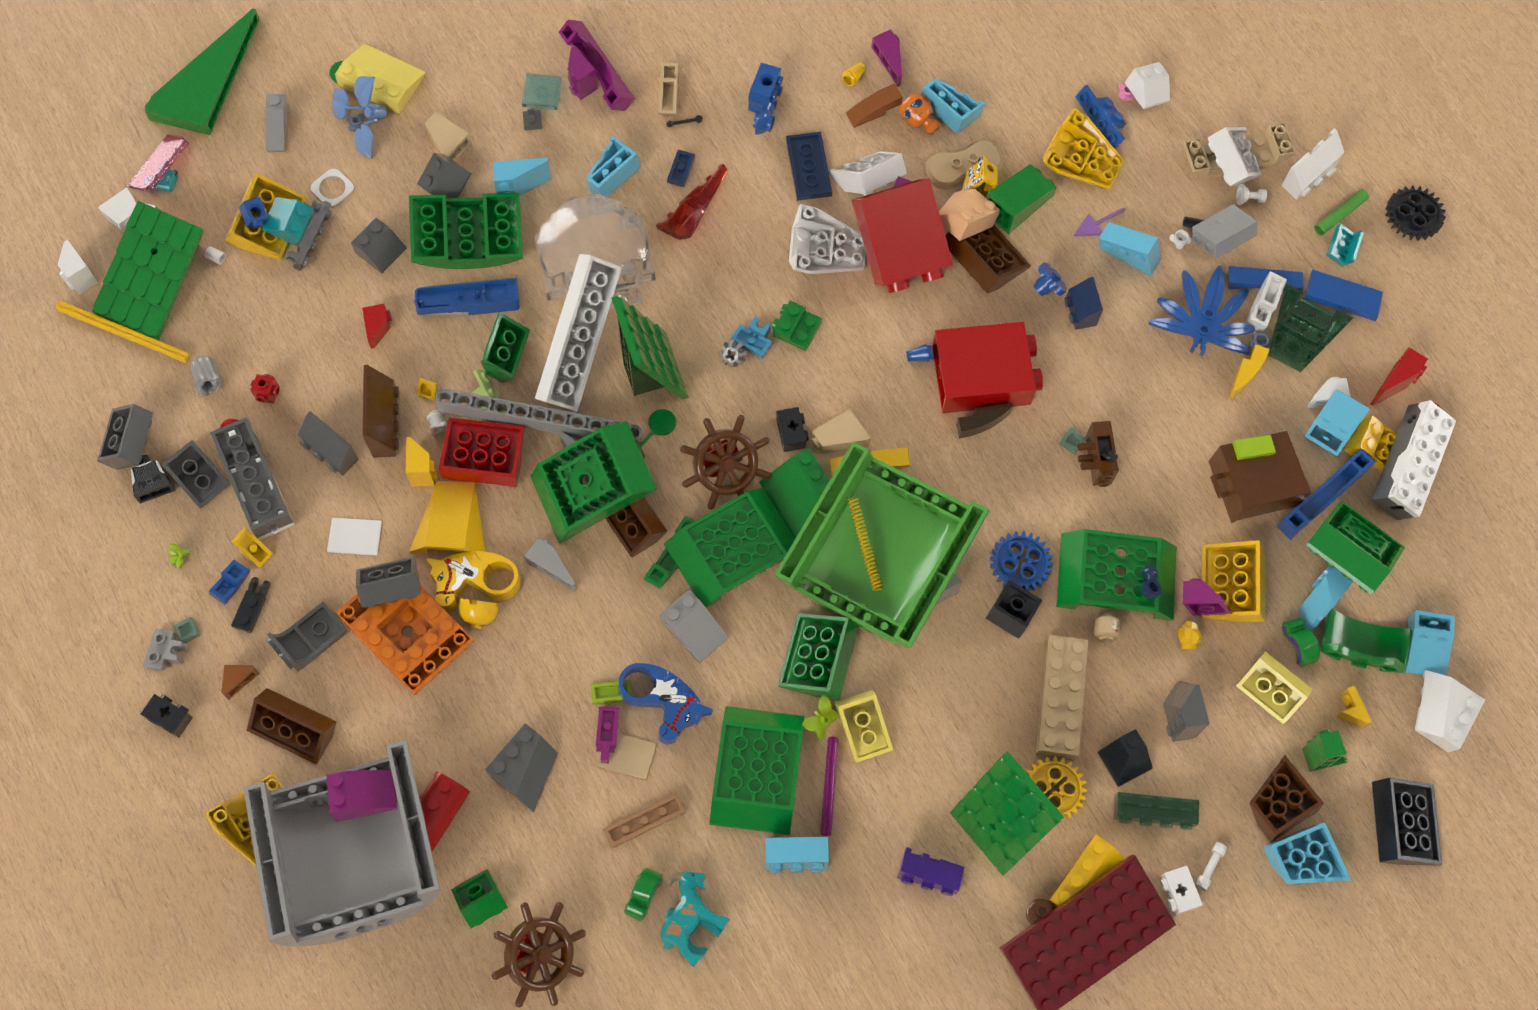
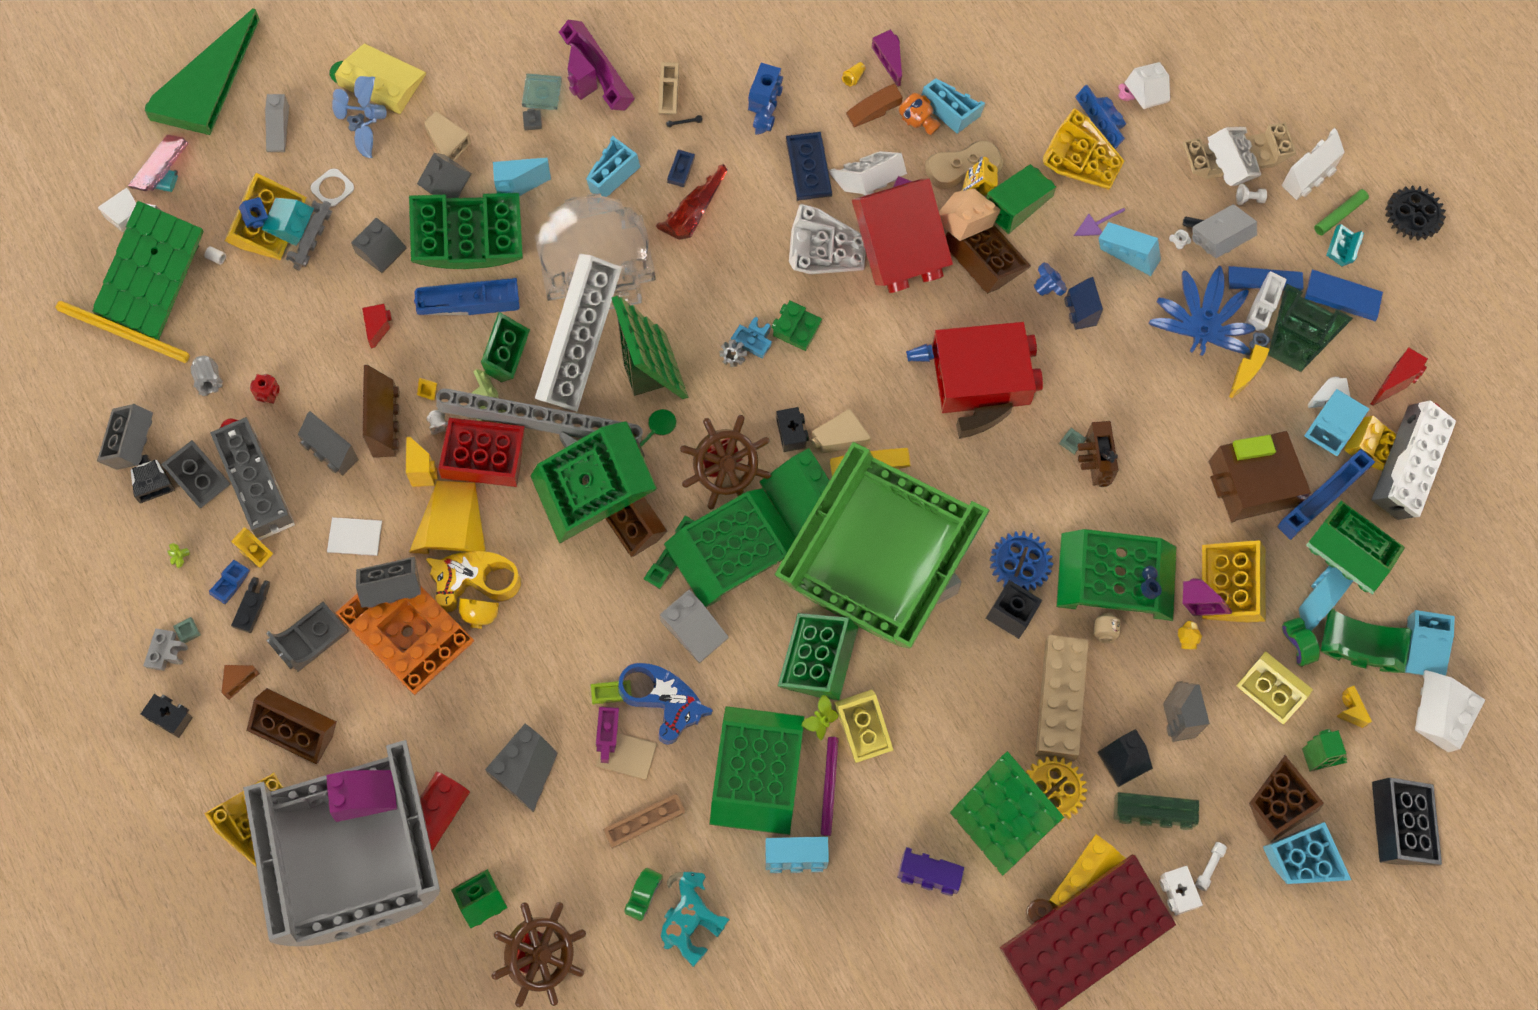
white slope [58,240,98,295] -> none
light grey slope [524,538,576,592] -> none
yellow piece [847,498,883,591] -> none

